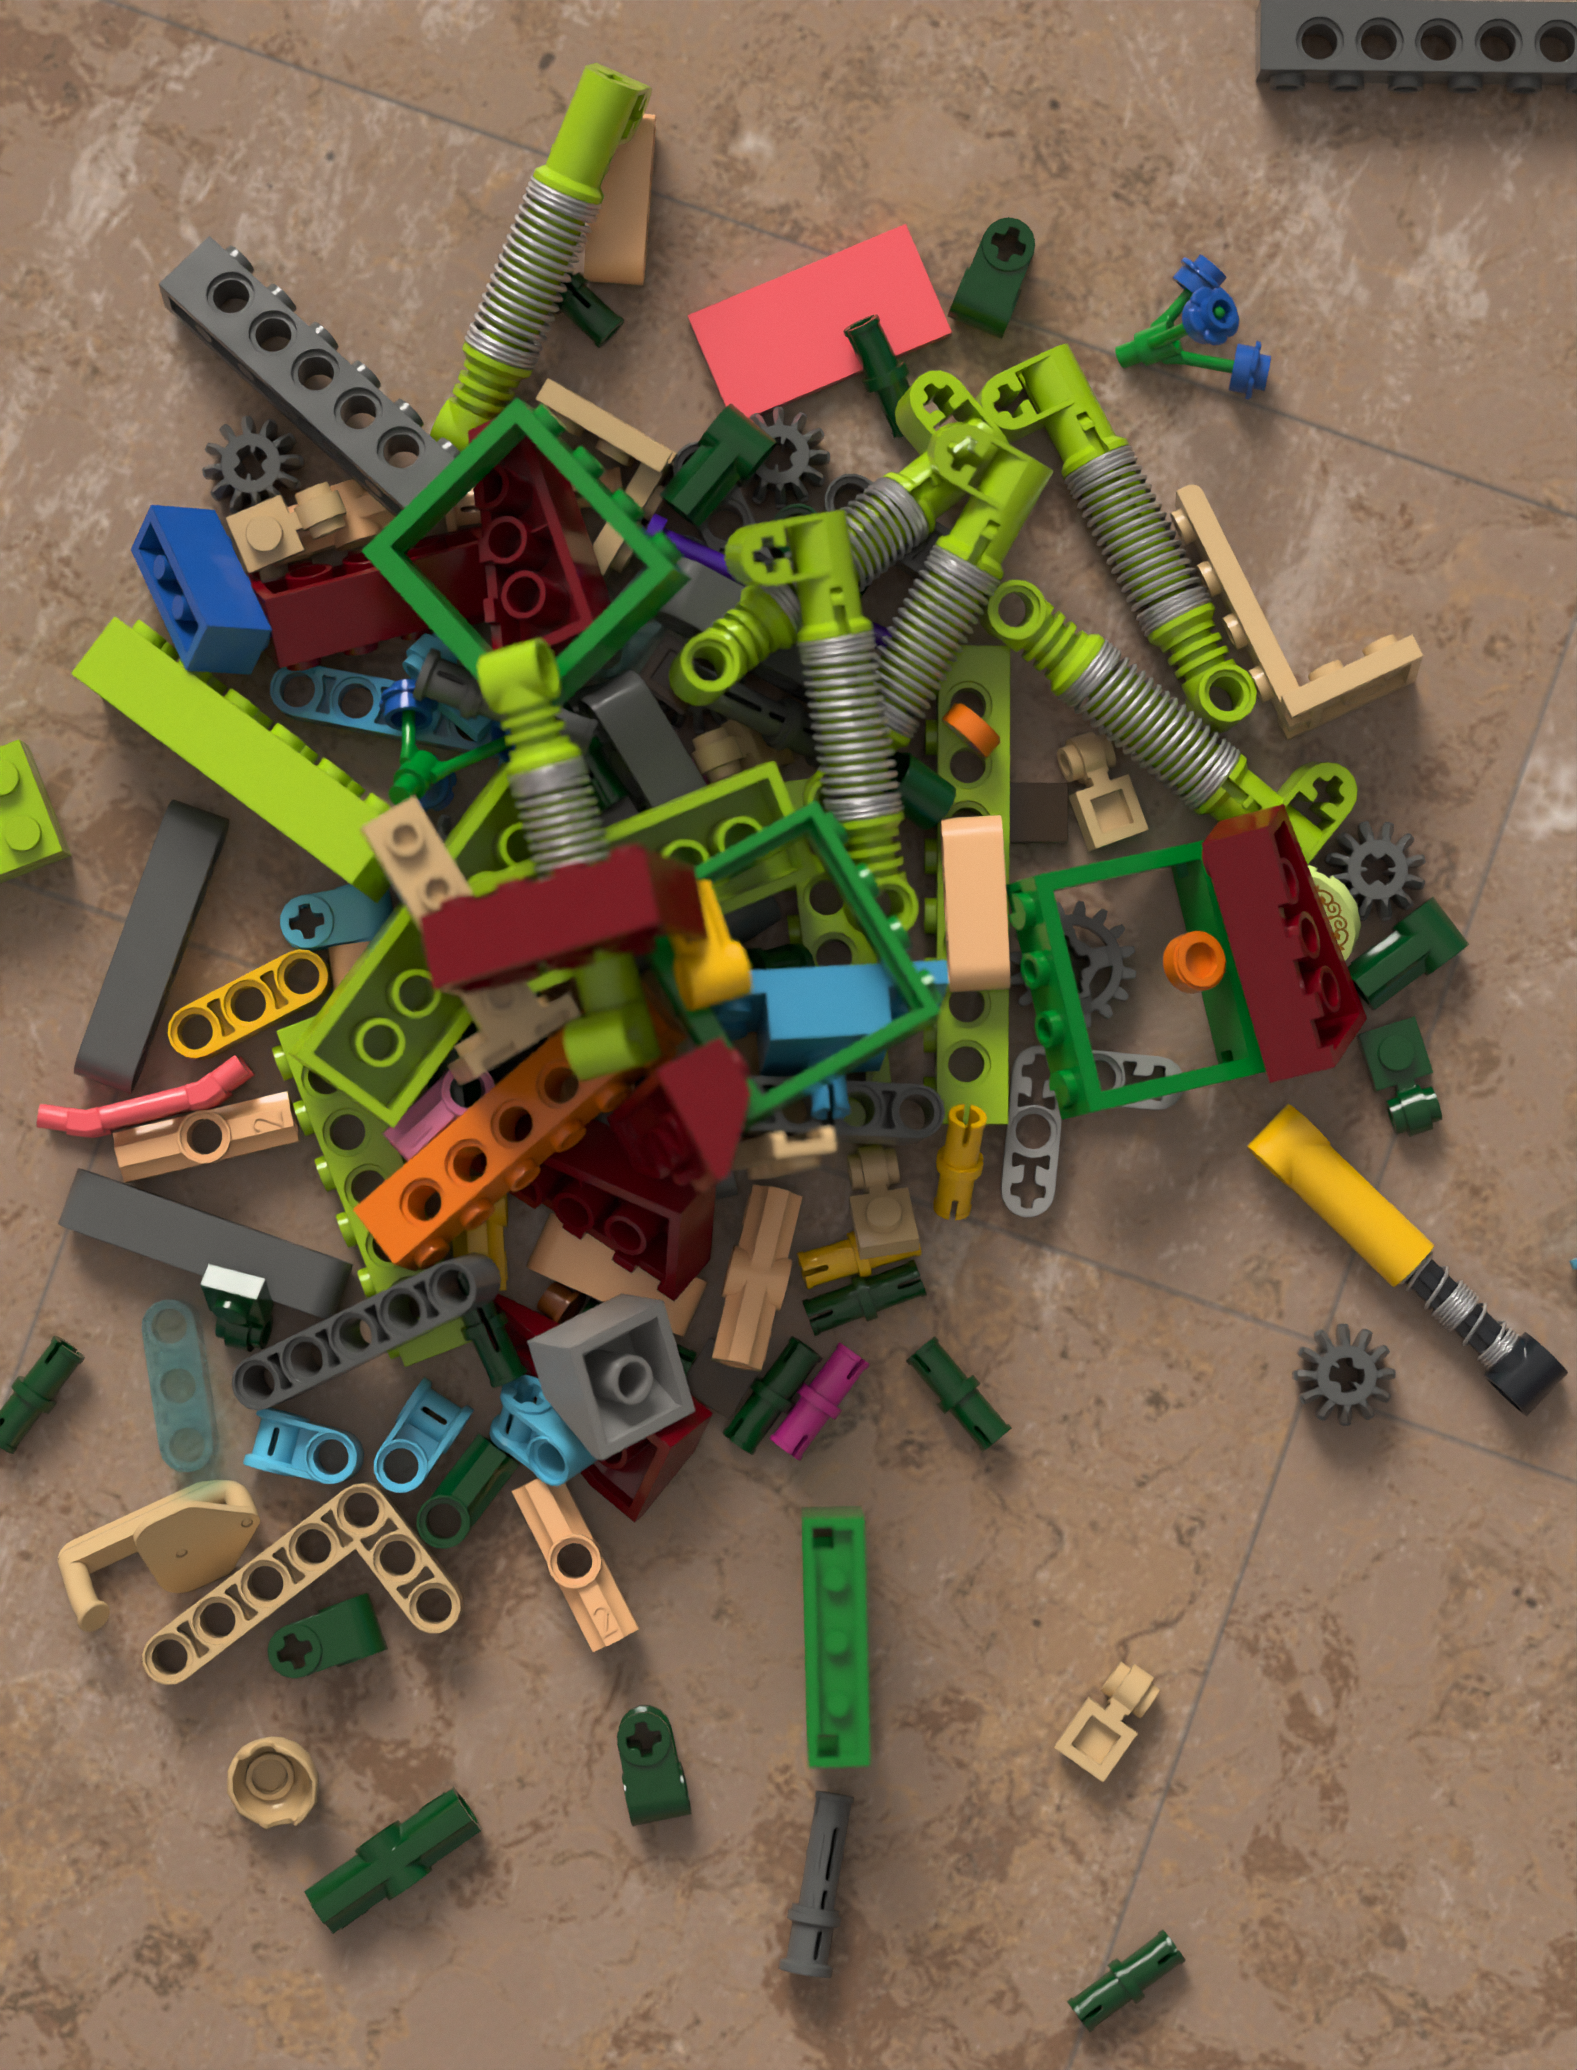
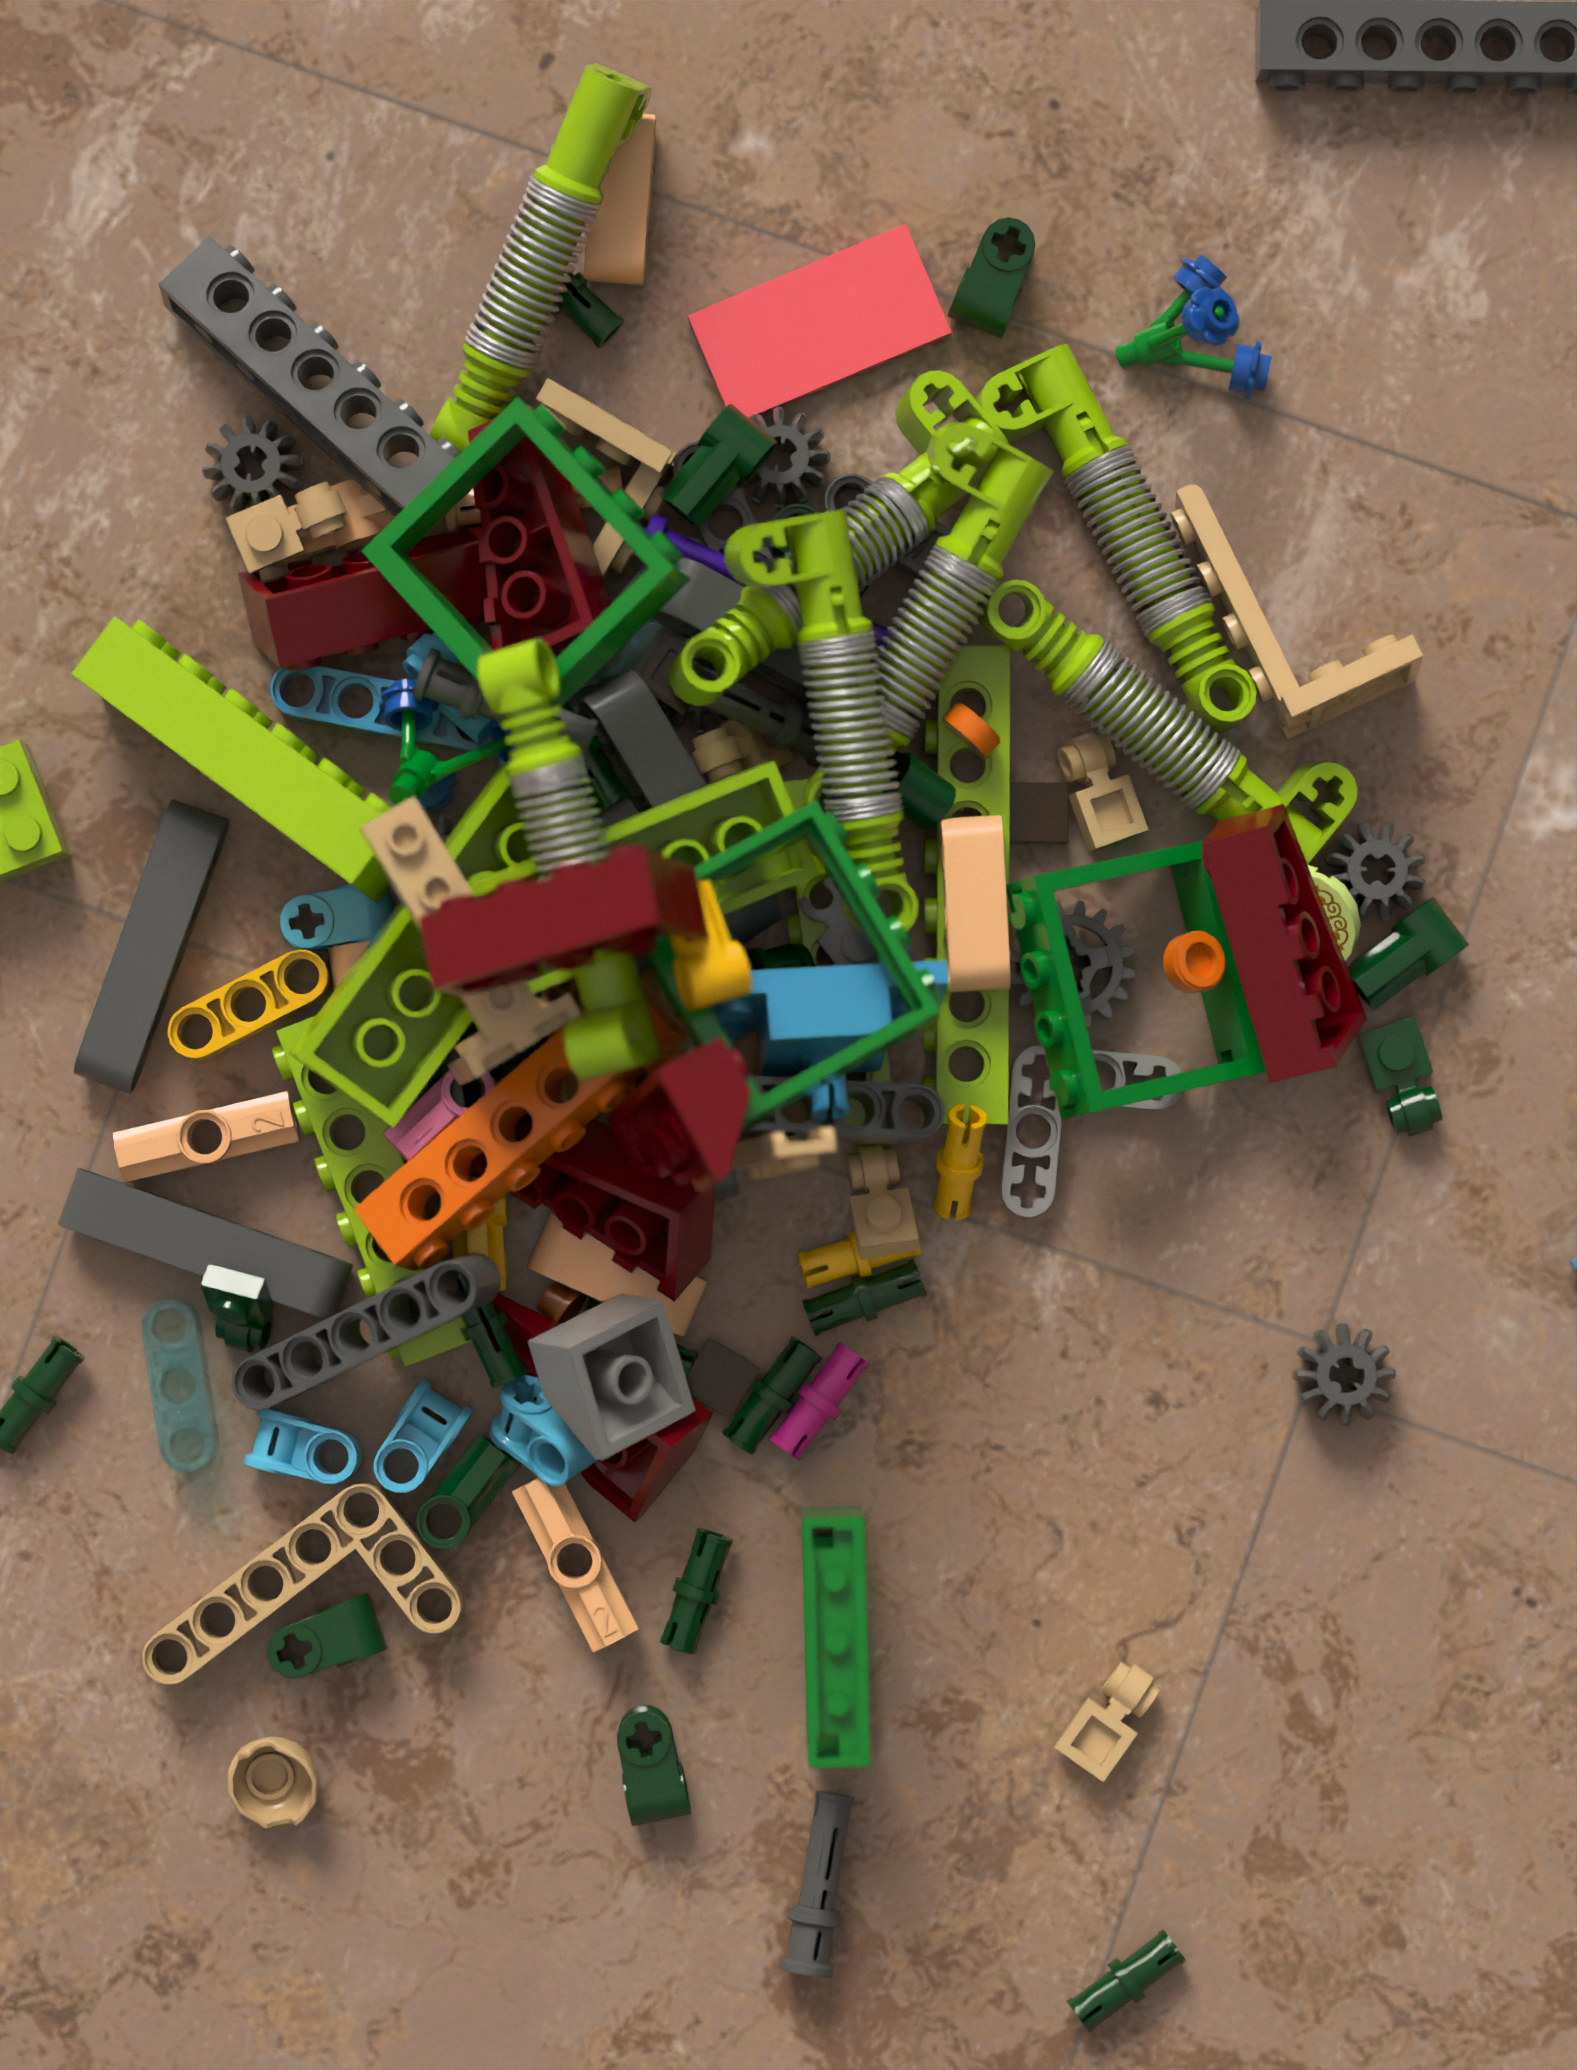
coral piece [37,1055,255,1138] -> none
tan piece [58,1480,260,1632] -> none
blue brick [131,505,272,675] -> none
dark green piece [304,1787,483,1934] -> none
light nougat piece [711,1184,803,1372] -> none
dark green pin [843,314,910,438] -> none
dark green pin [906,1337,1012,1453] -> none
piece [1247,1104,1568,1416] -> none
none -> dark green pin [660,1528,734,1654]
none -> dark grey plate [798,876,881,966]

